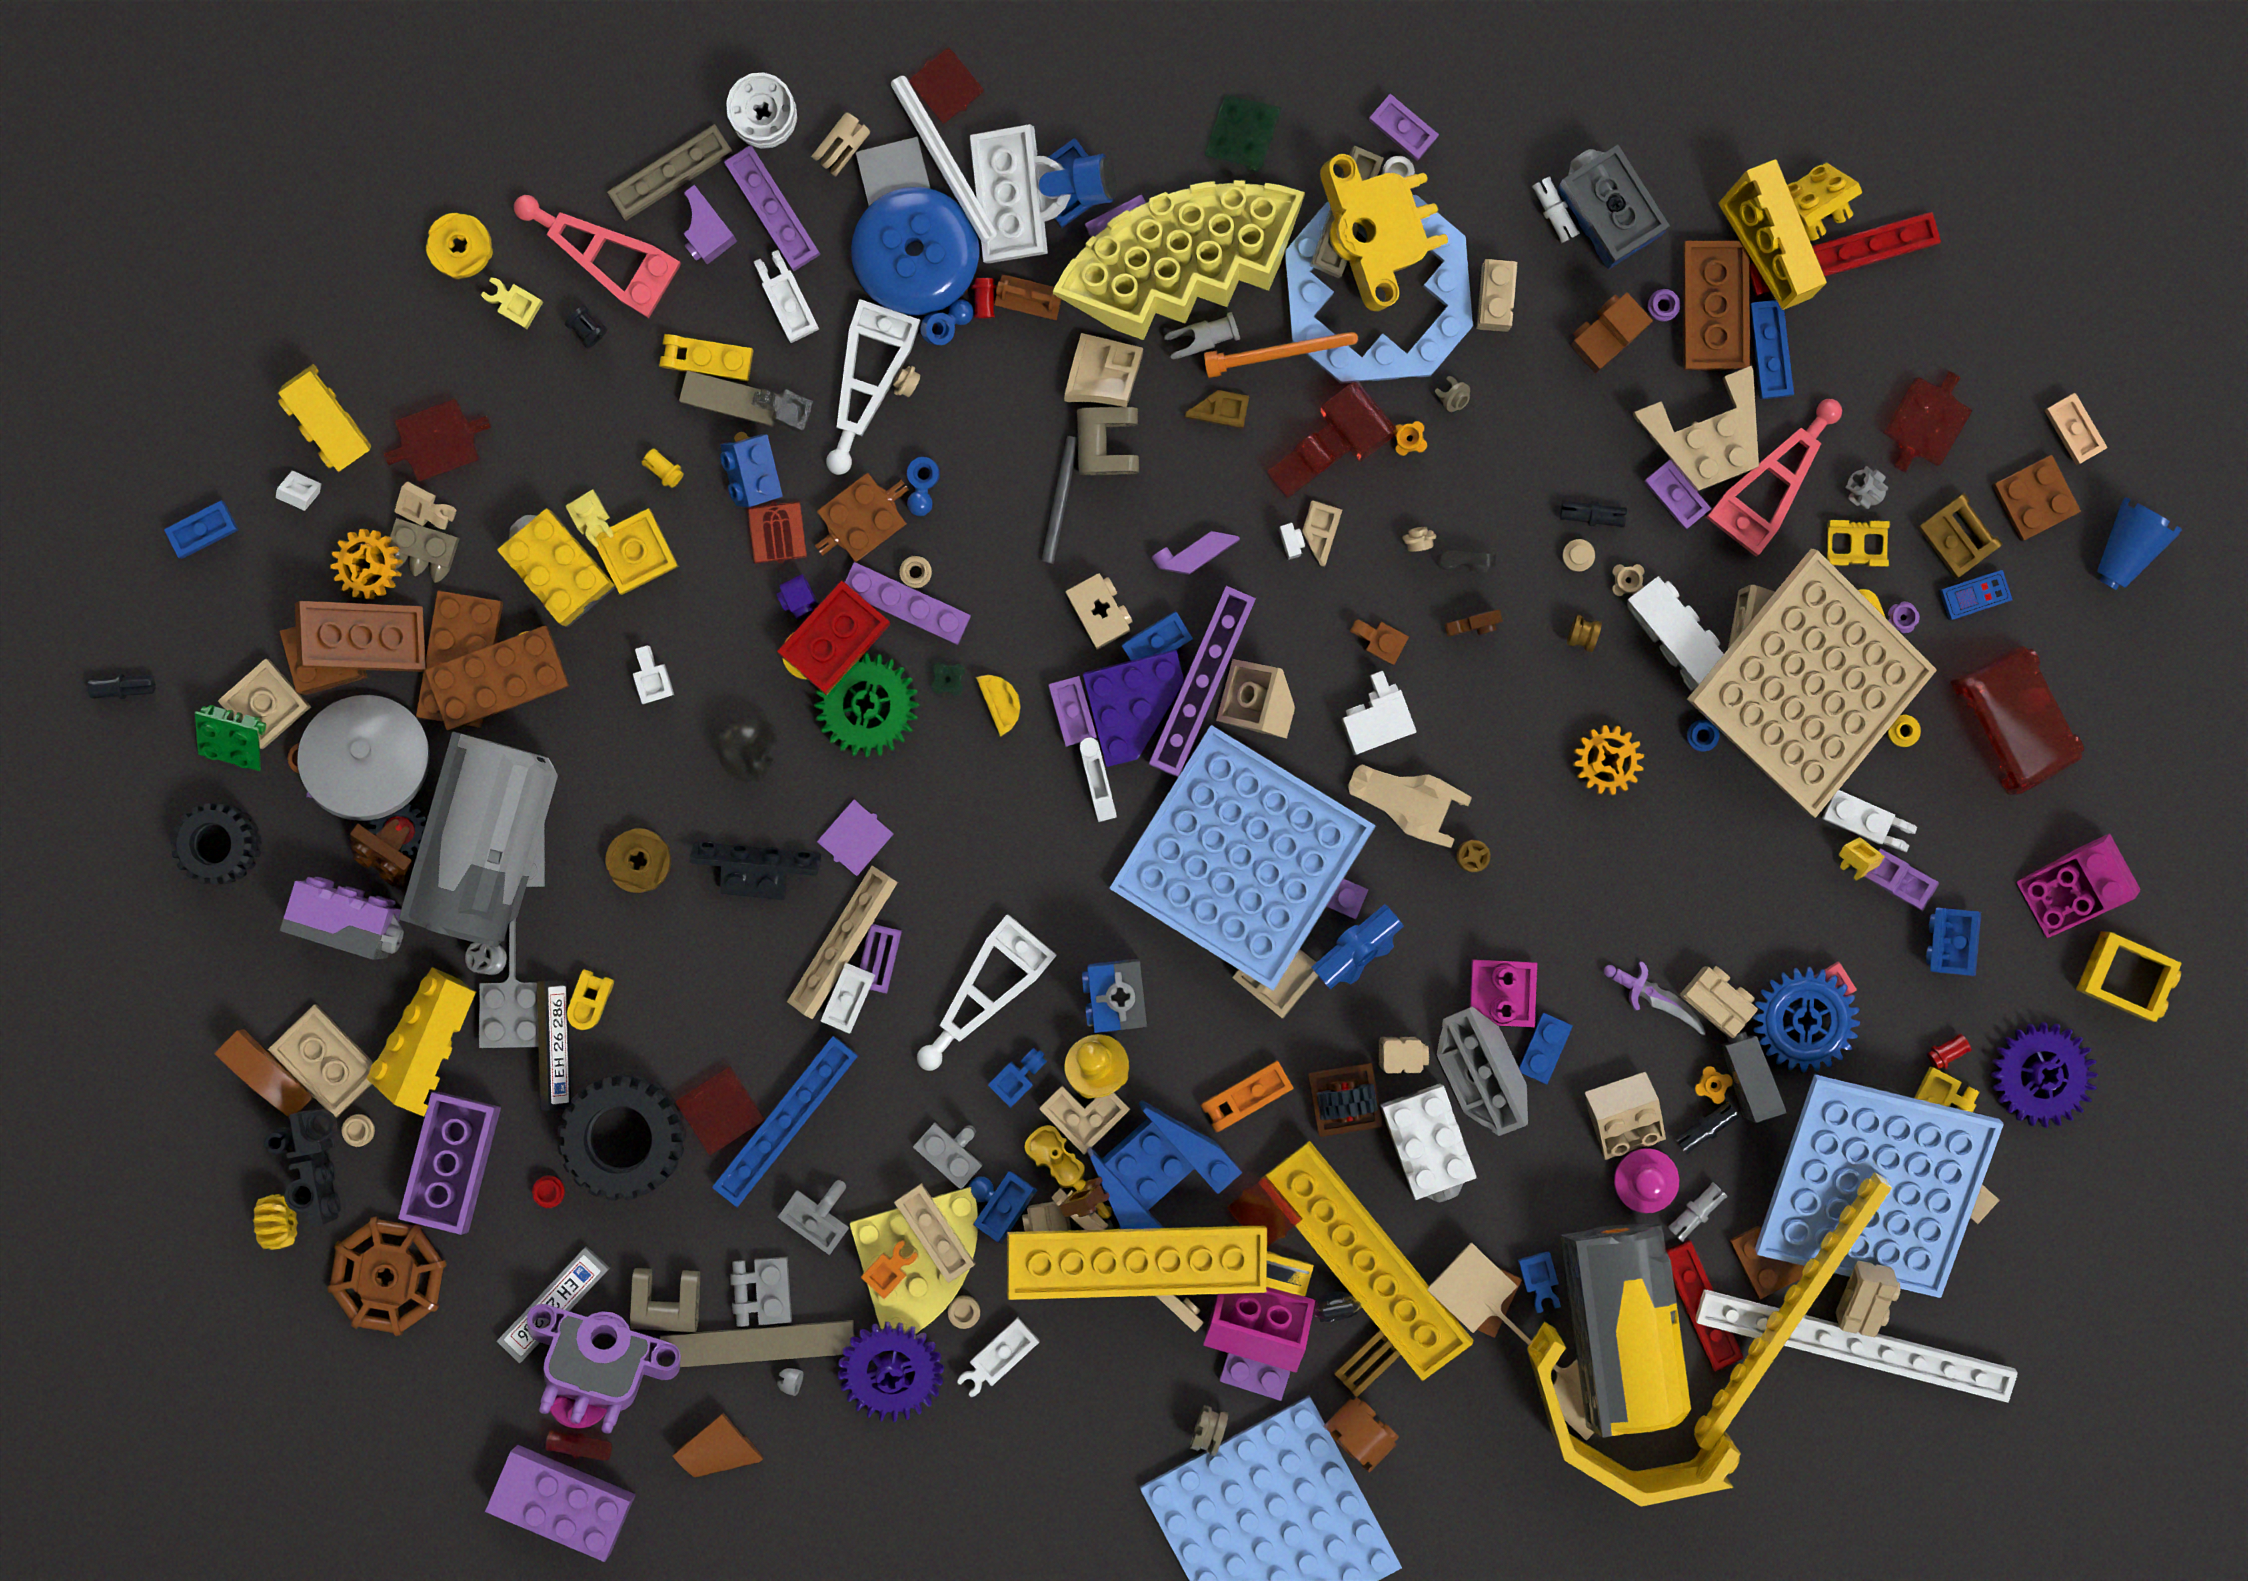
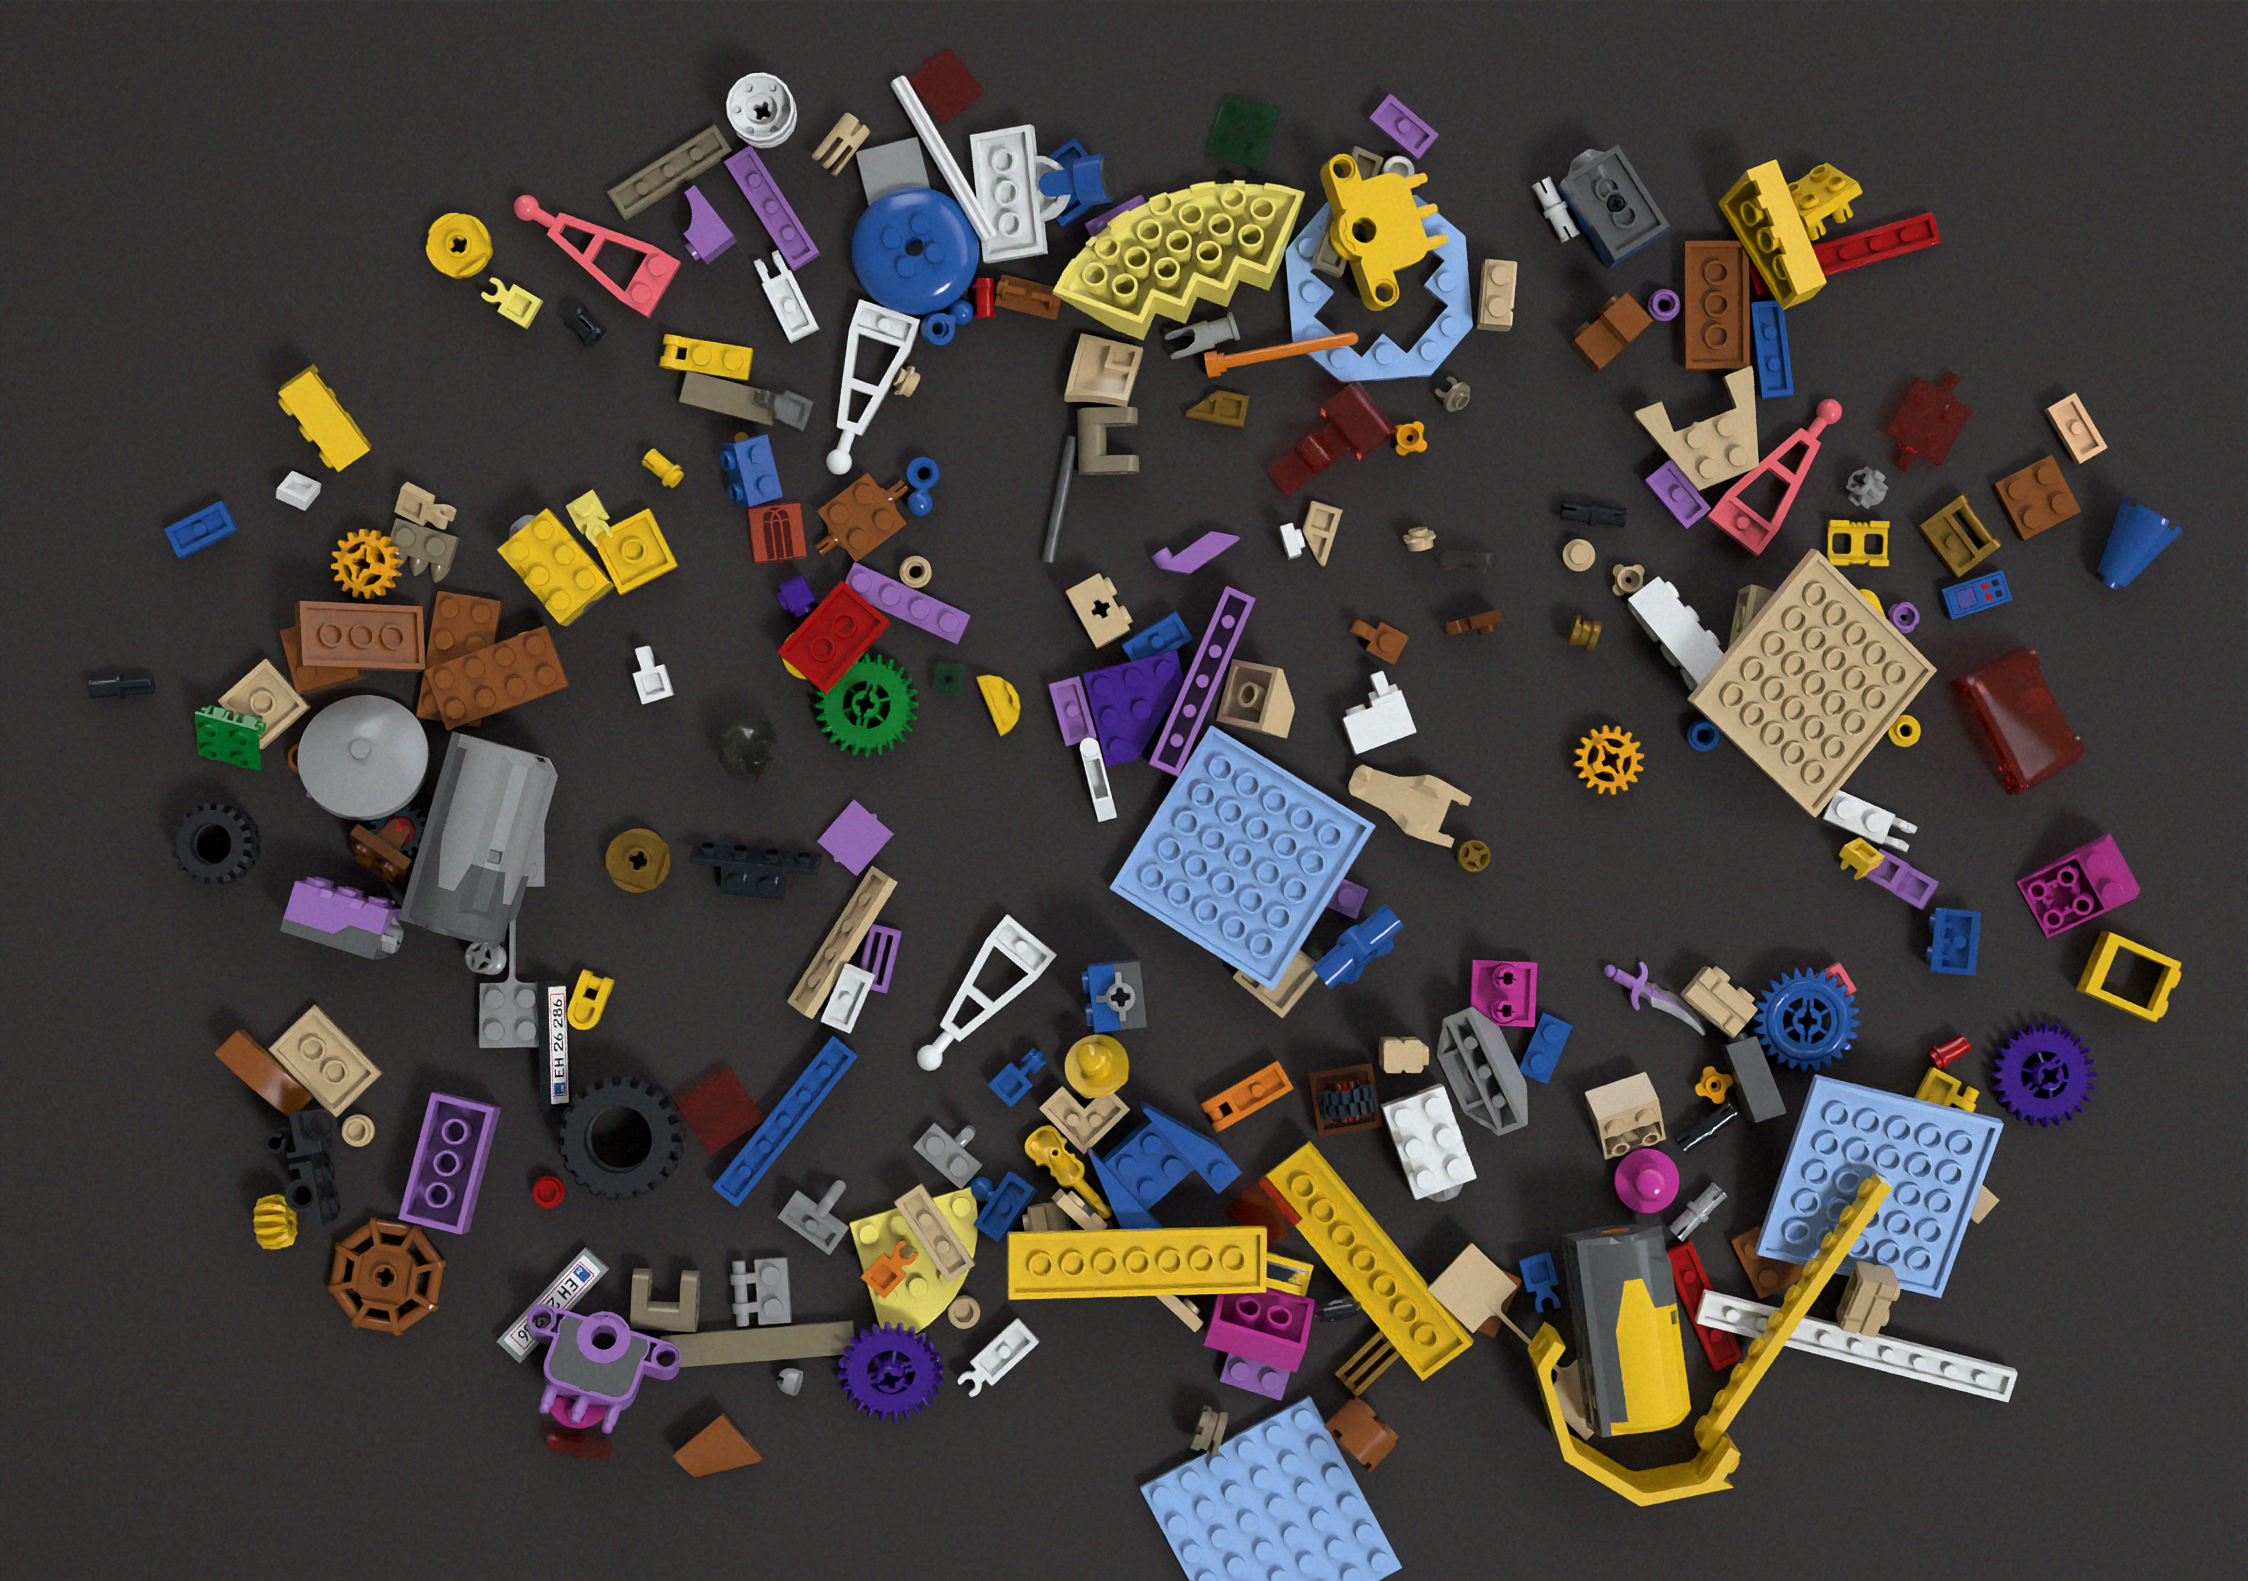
yellow wedge [366,967,476,1116] -> none
clear red plate [384,399,492,482] -> none
medium lavender brick [485,1445,636,1562] -> none
reddish brown plate [1059,1177,1110,1217] -> none

